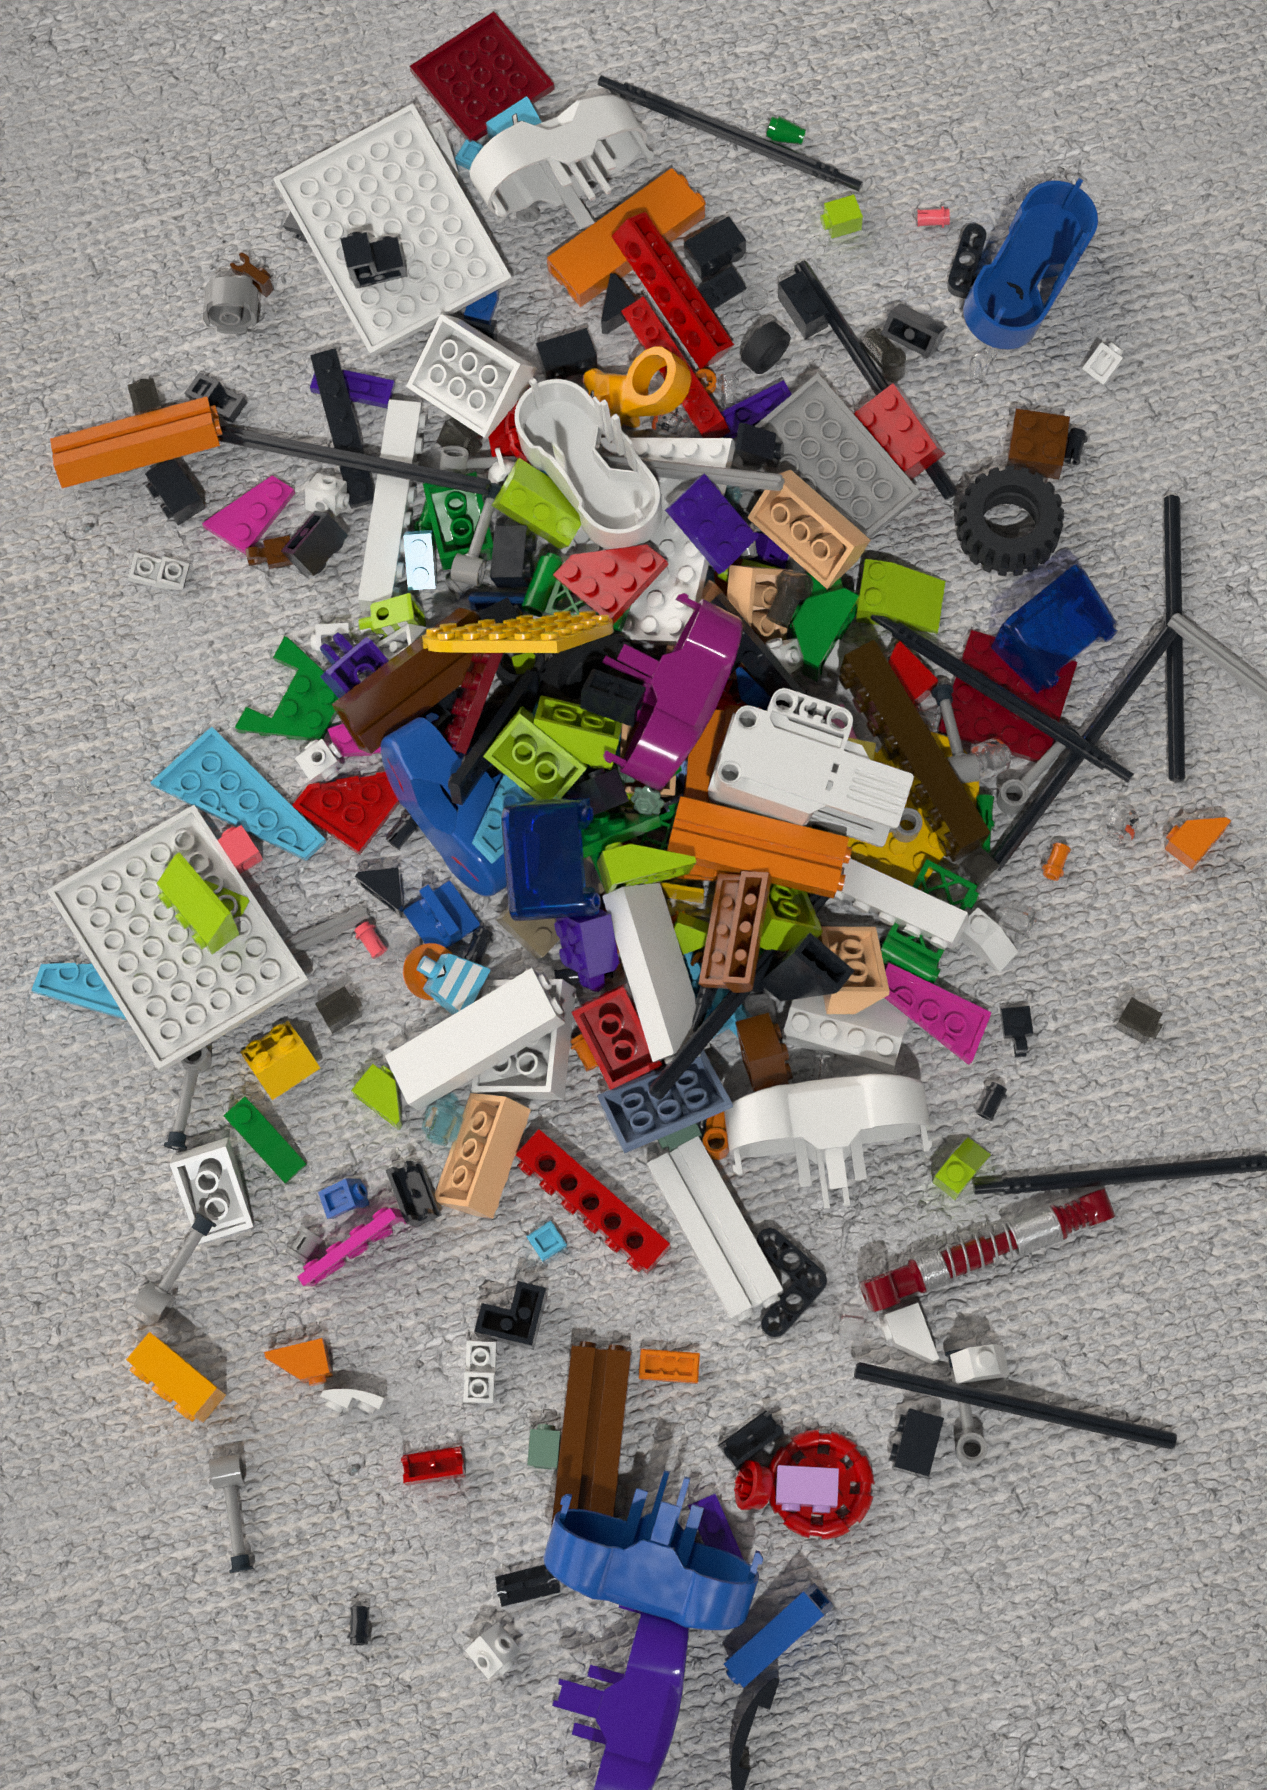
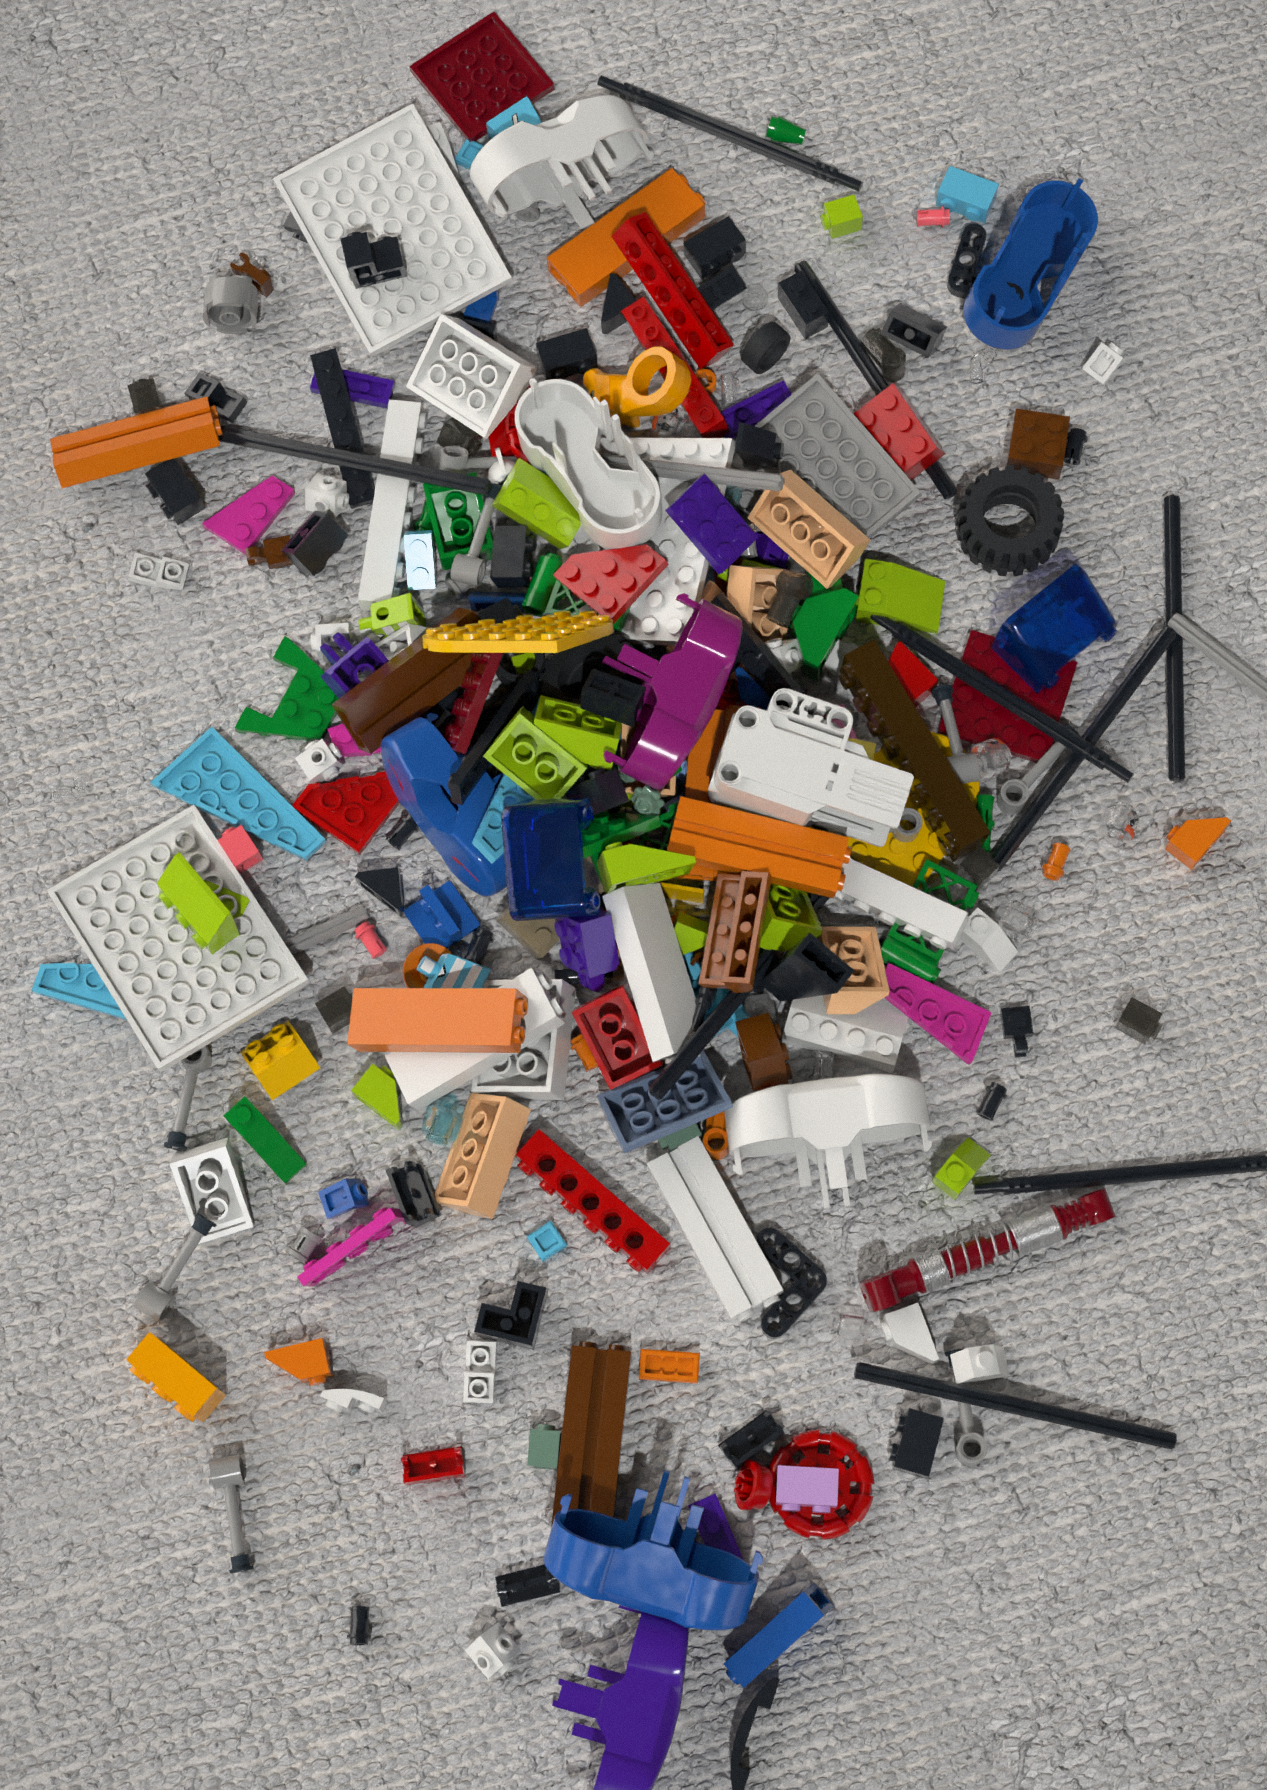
none -> orange brick [347,988,528,1053]
none -> medium azure brick [936,166,999,223]

